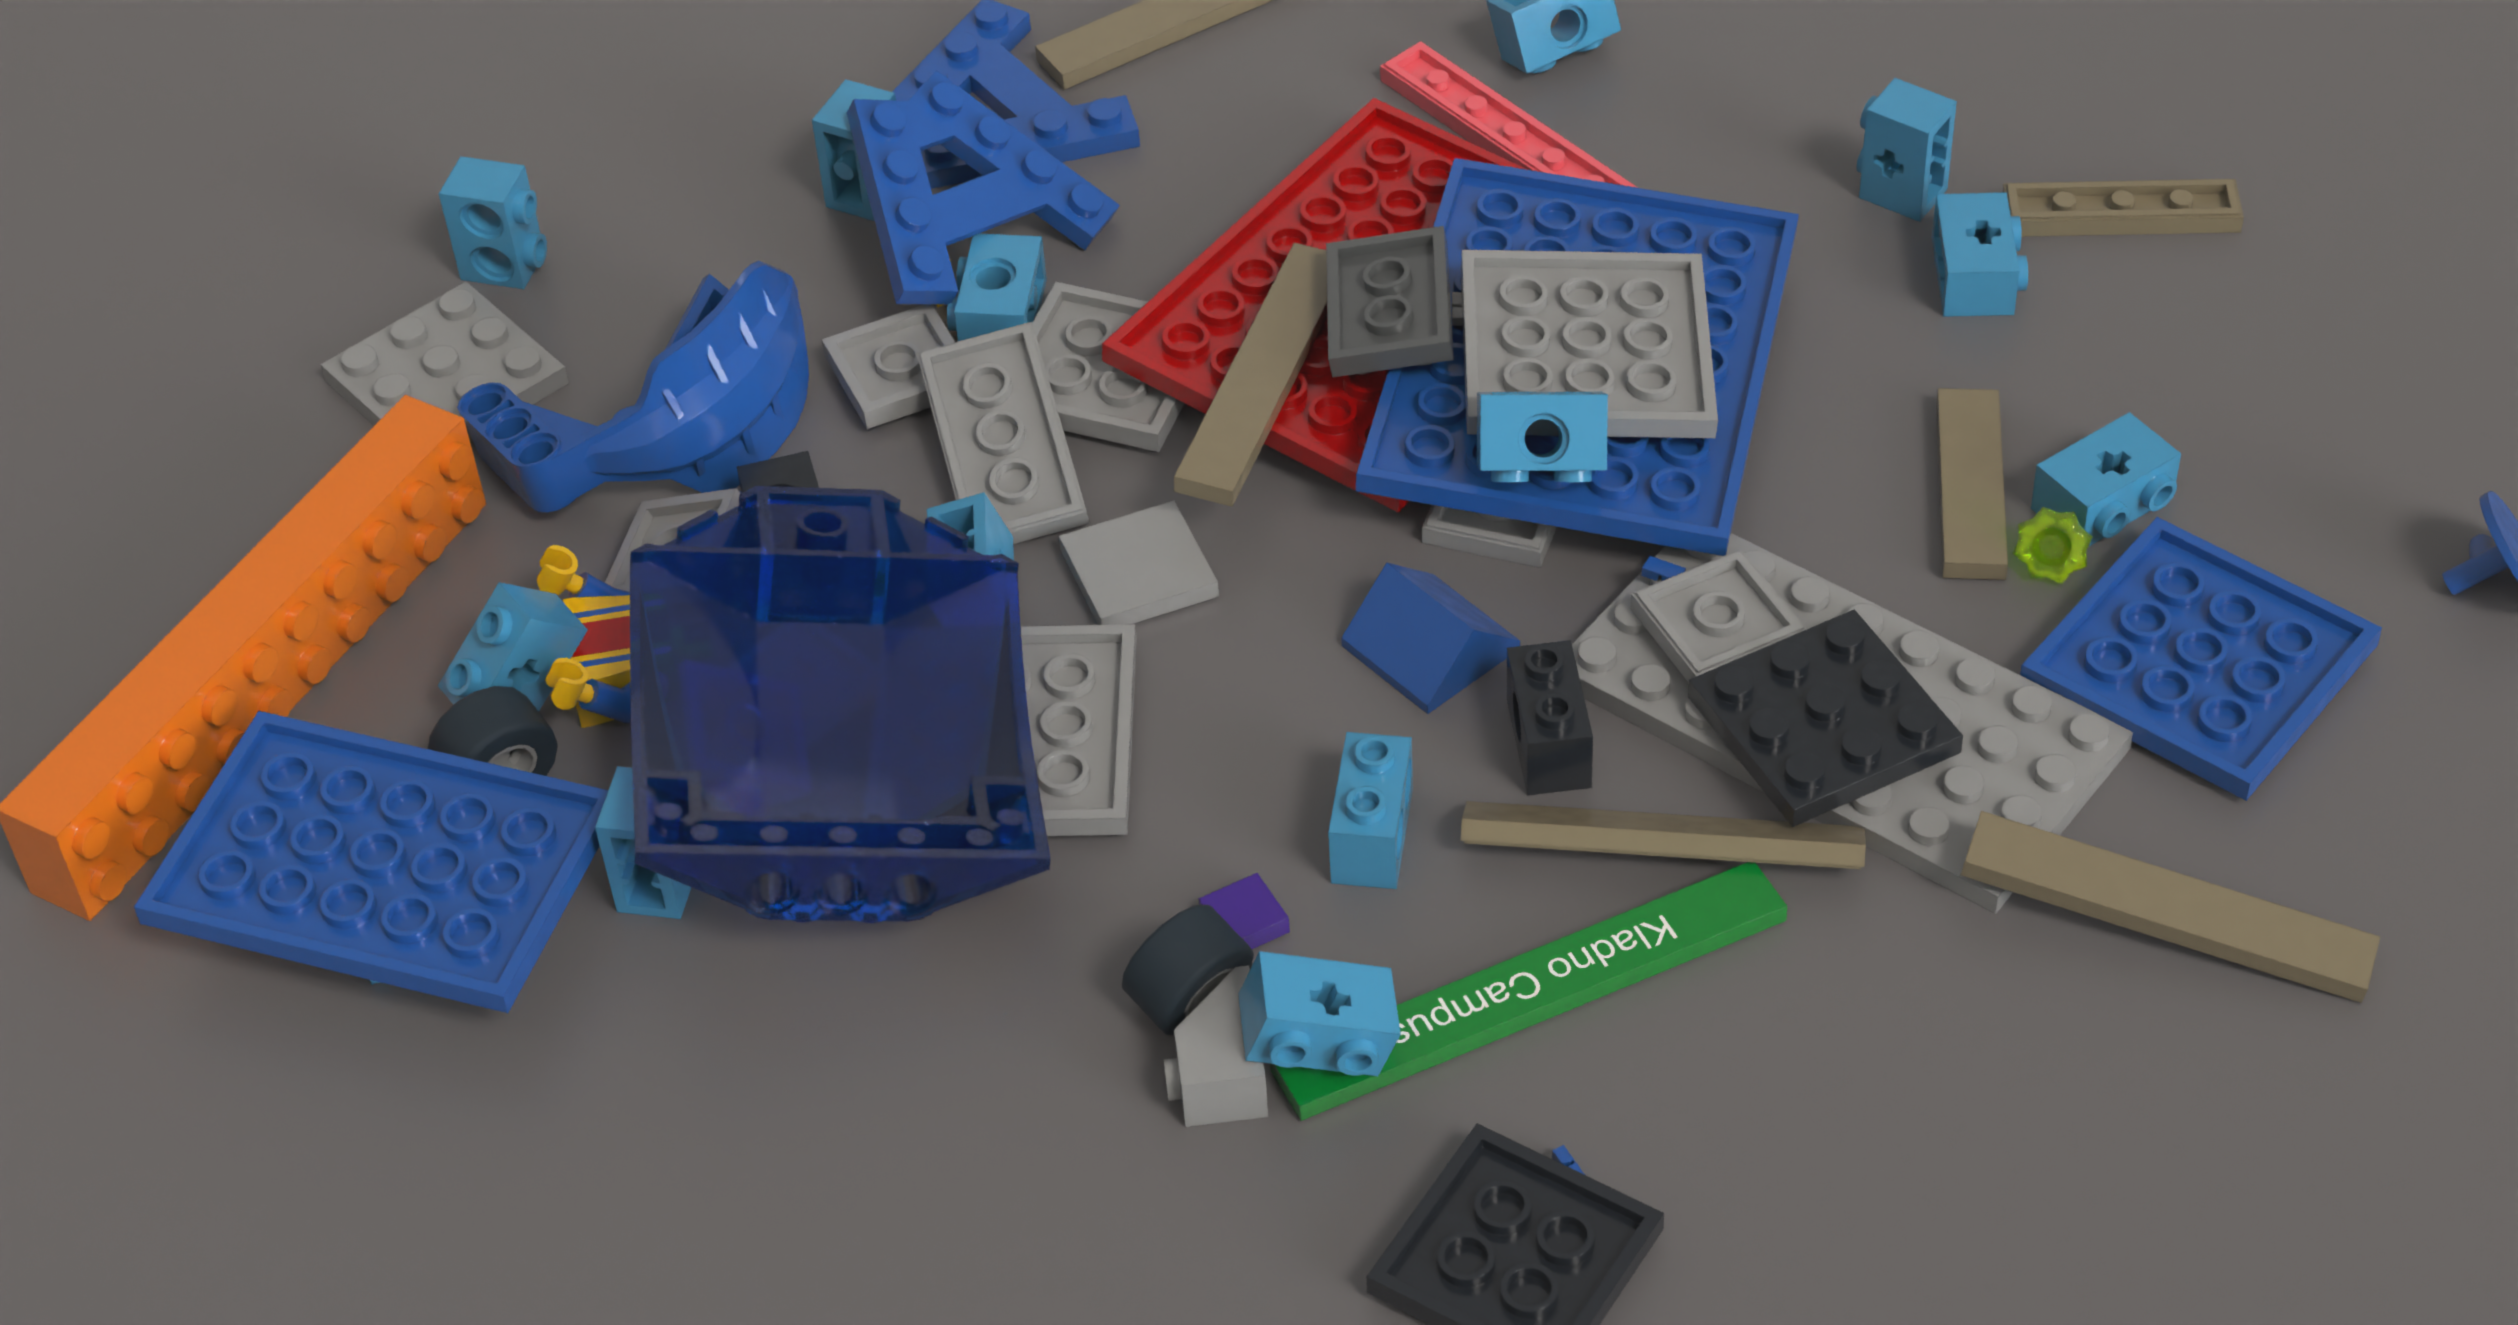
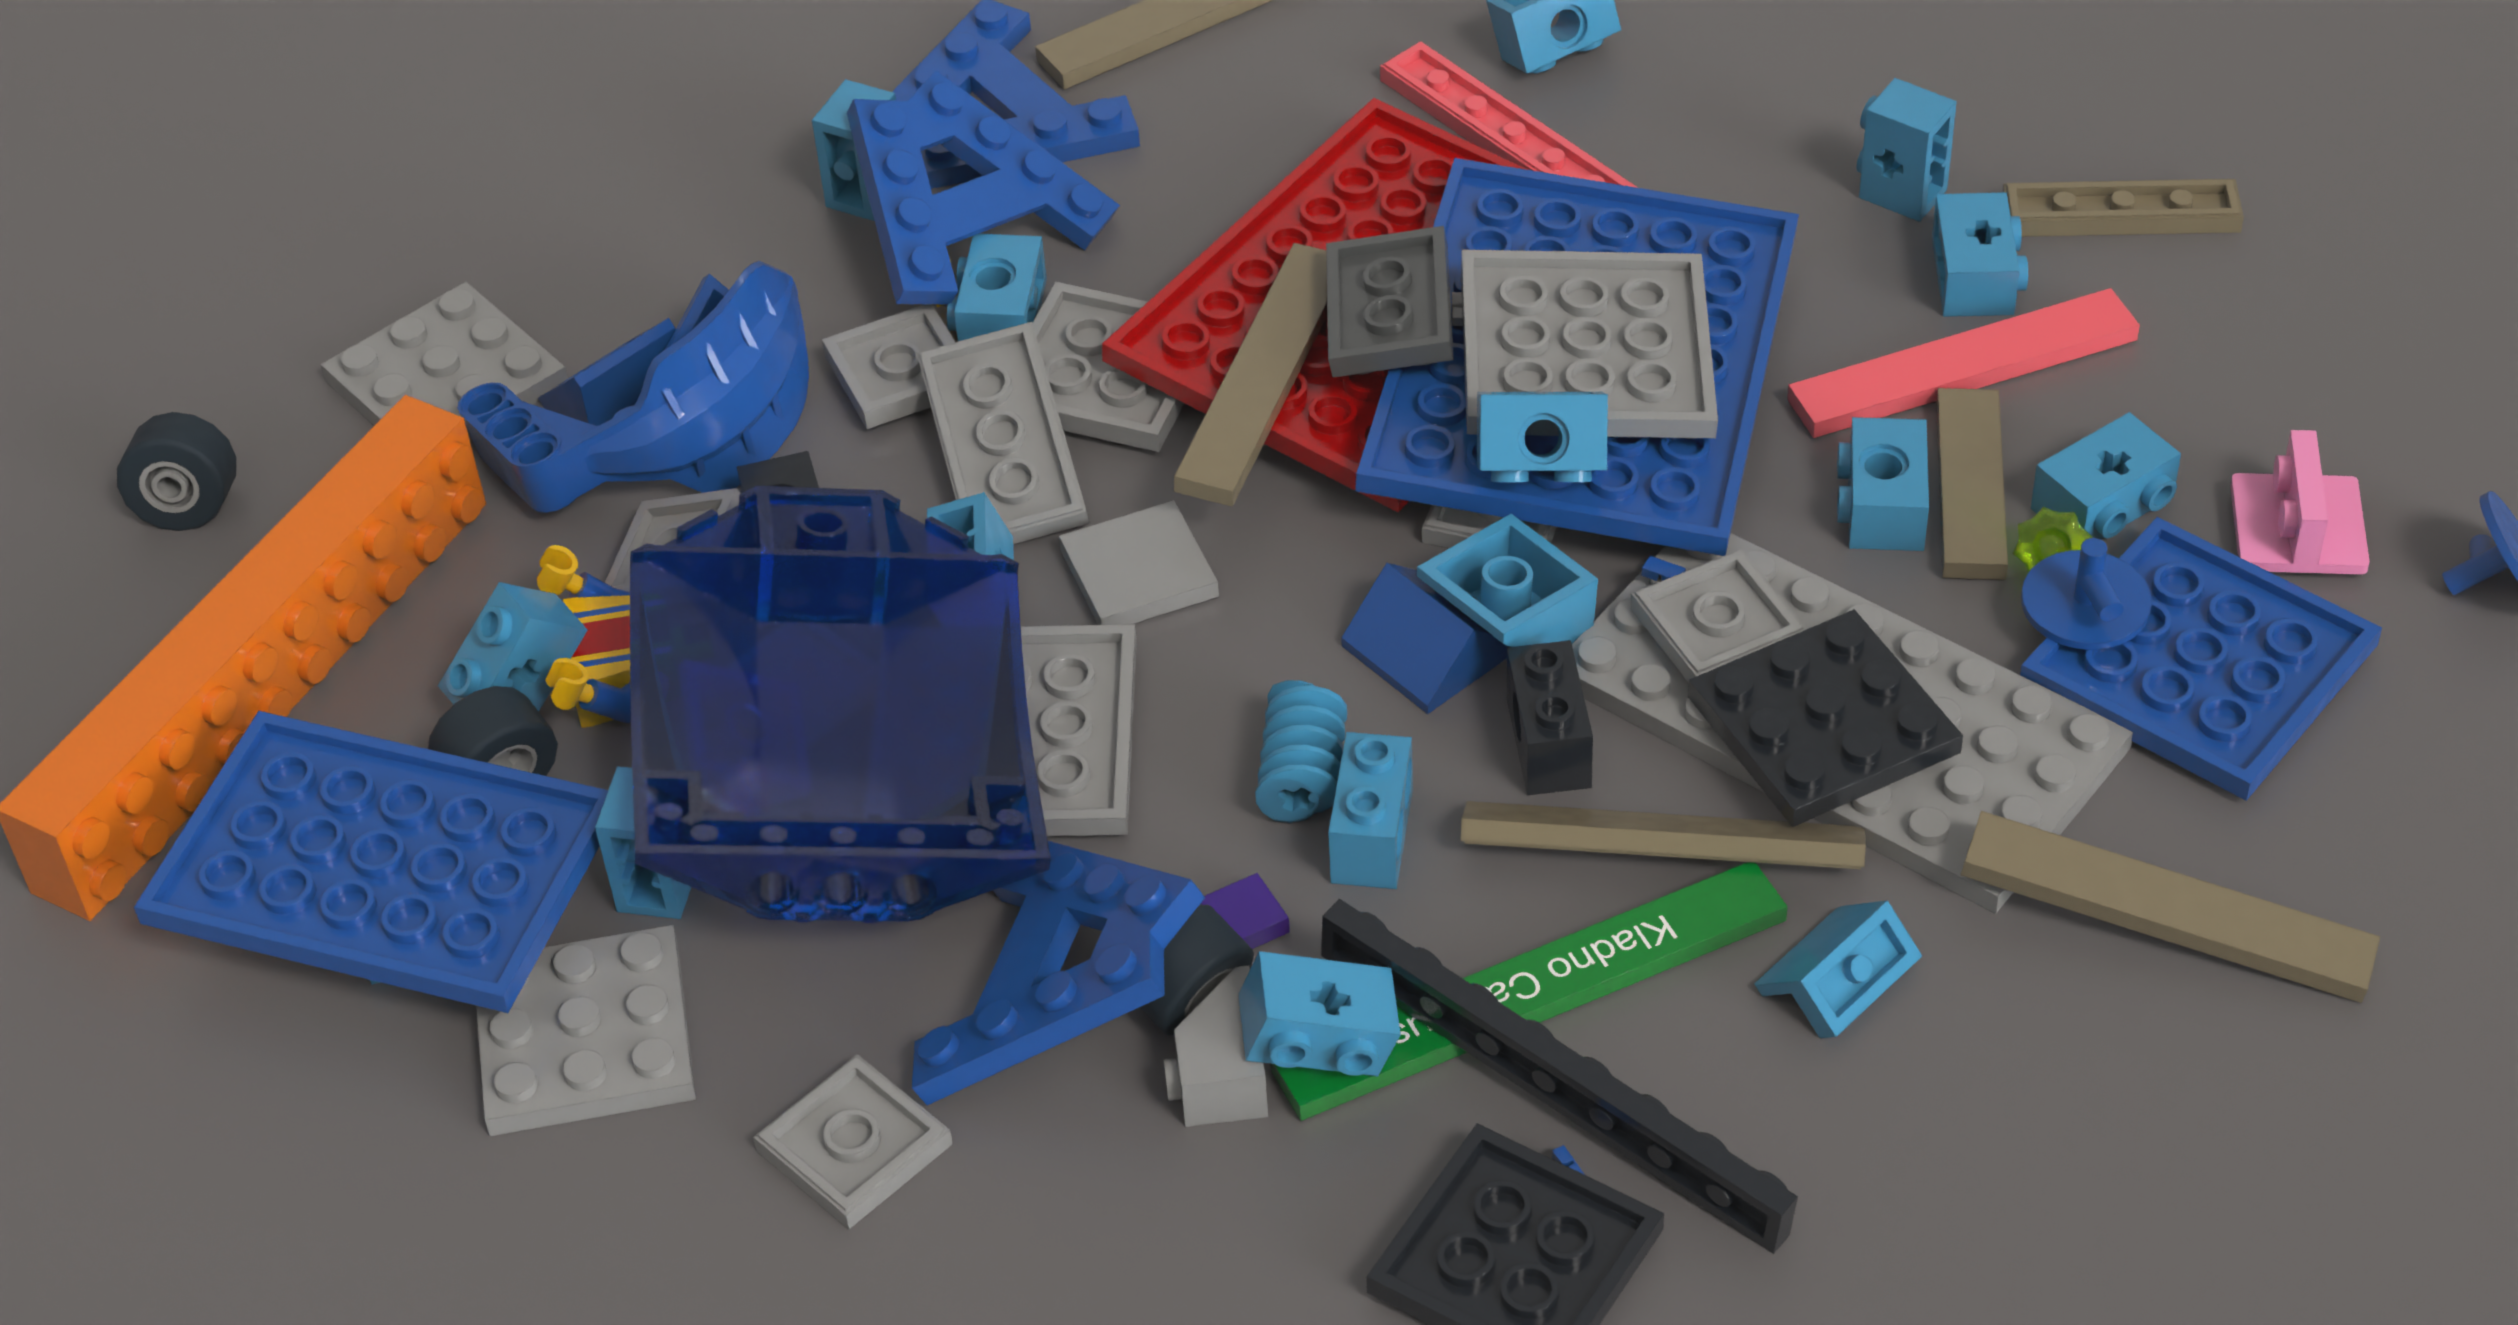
dark azure brick [439,156,547,289] -> none
none -> black wheel [117,412,236,531]
none -> light grey plate [476,925,696,1136]
none -> blue slope [538,318,676,426]
none -> light grey tile [753,1054,953,1230]
none -> blue plate [912,835,1205,1105]
none -> dark azure piece [1255,680,1348,823]
none -> black plate [1321,898,1798,1254]
none -> dark azure slope [1417,514,1598,647]
none -> dark azure panel [1754,900,1922,1038]
none -> coral tile [1787,288,2140,439]
none -> dark azure brick [1837,417,1929,551]
none -> blue shield [2021,538,2152,650]
none -> bright pink bracket [2230,430,2370,575]

